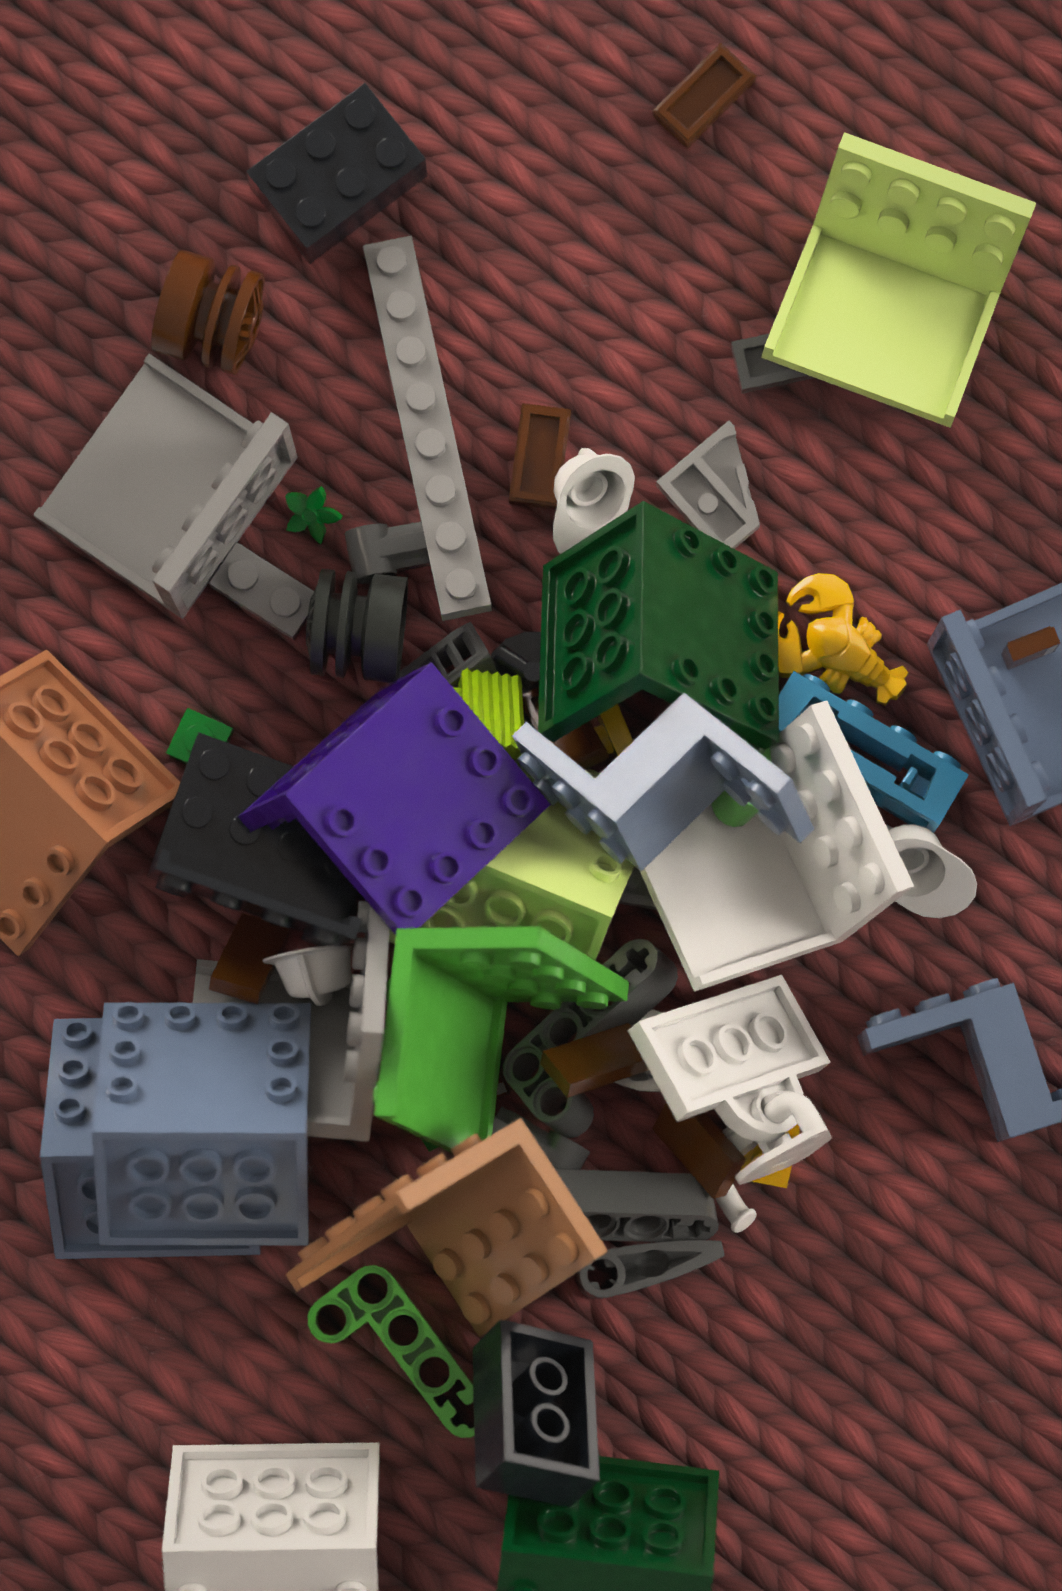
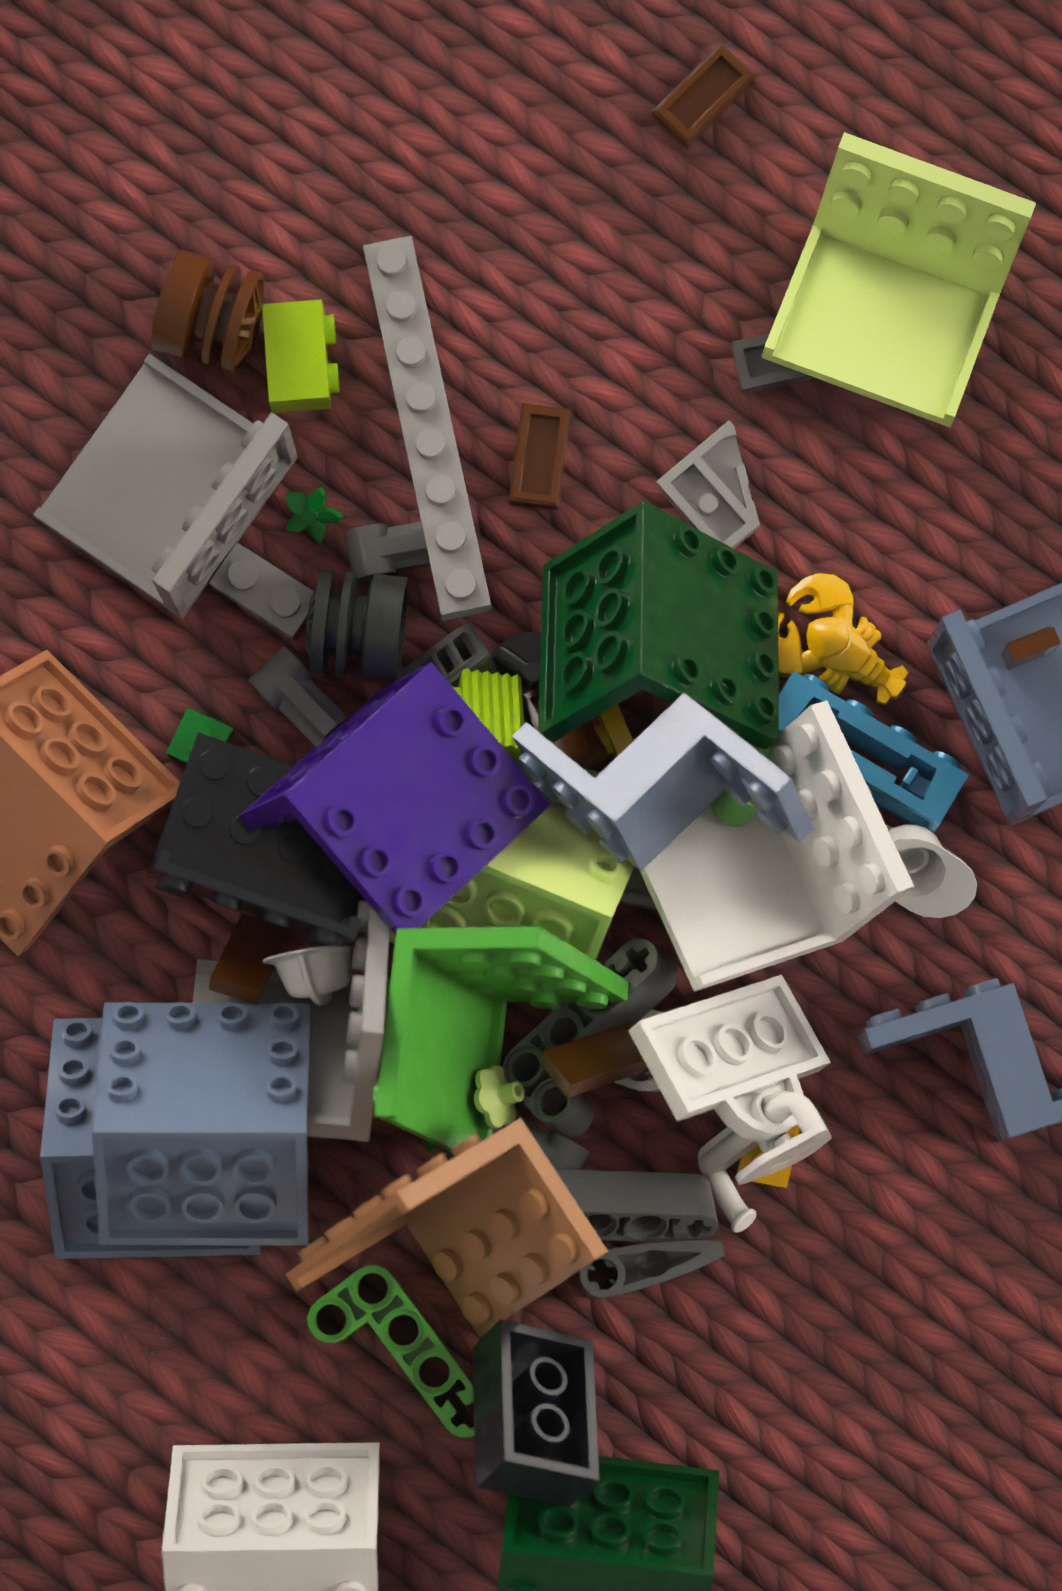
black brick [246,83,427,264] -> none
white piece [553,448,635,554] -> none
reddish brown tile [652,1102,746,1199] -> none
none -> dark grey piece [246,646,347,747]
none -> lime brick [262,299,340,413]
none -> yellowish green plant [474,1065,524,1129]

